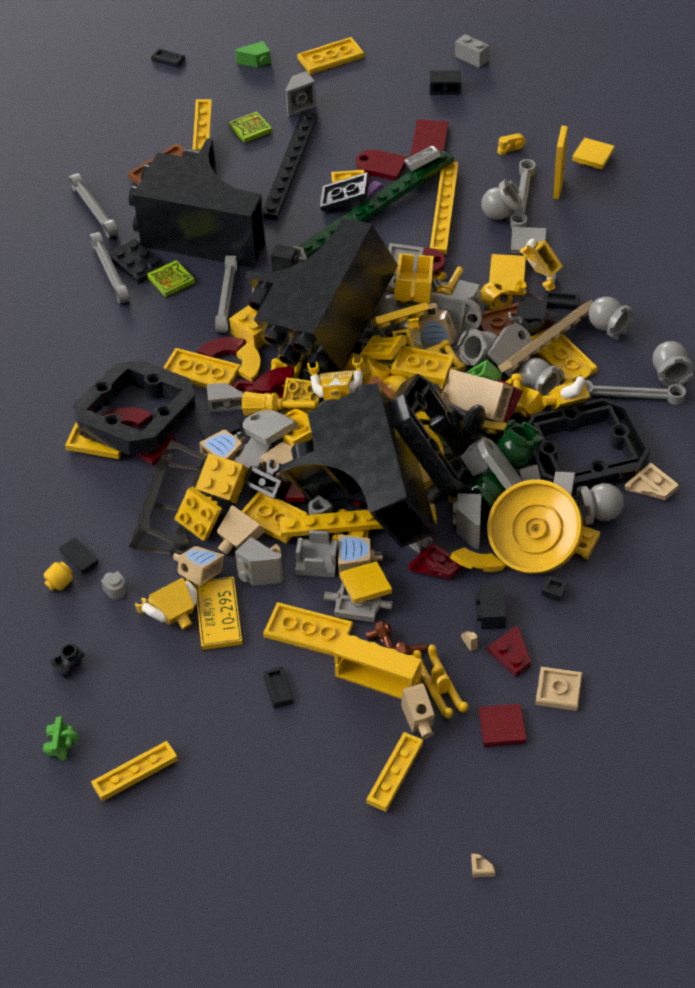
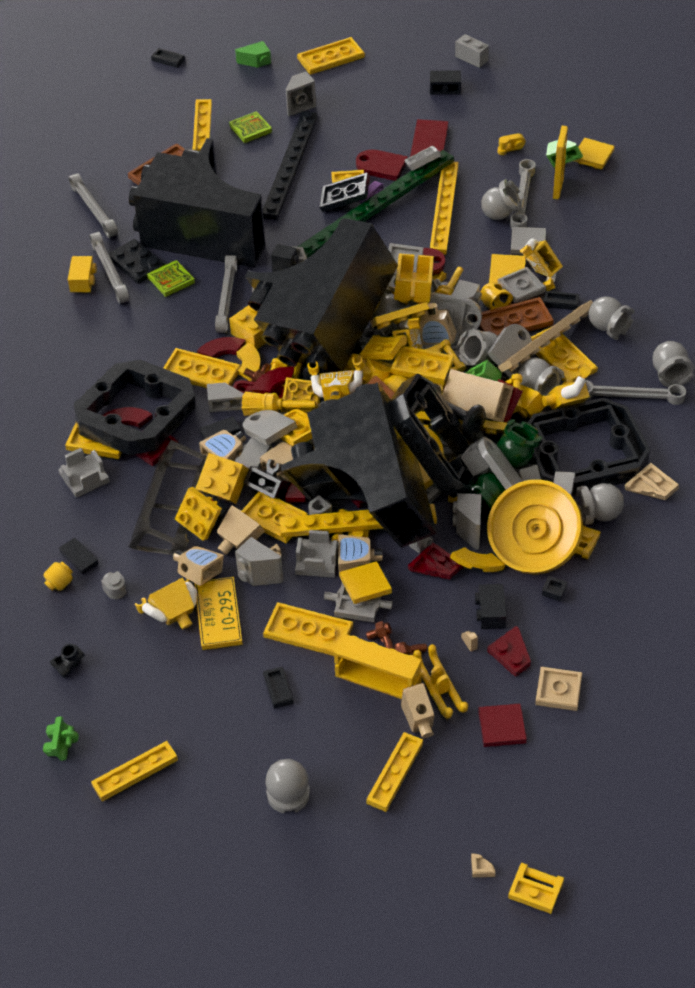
black torso [508,280,557,333] -> none
none -> light grey panel [58,448,110,498]
none -> yellow brick [68,256,97,292]
none -> copper piece [243,363,270,382]
none -> light grey tile [265,759,310,813]
none -> light grey tile [498,267,546,303]
none -> yellow plate [508,862,565,914]
none -> bright green slope [546,140,583,167]

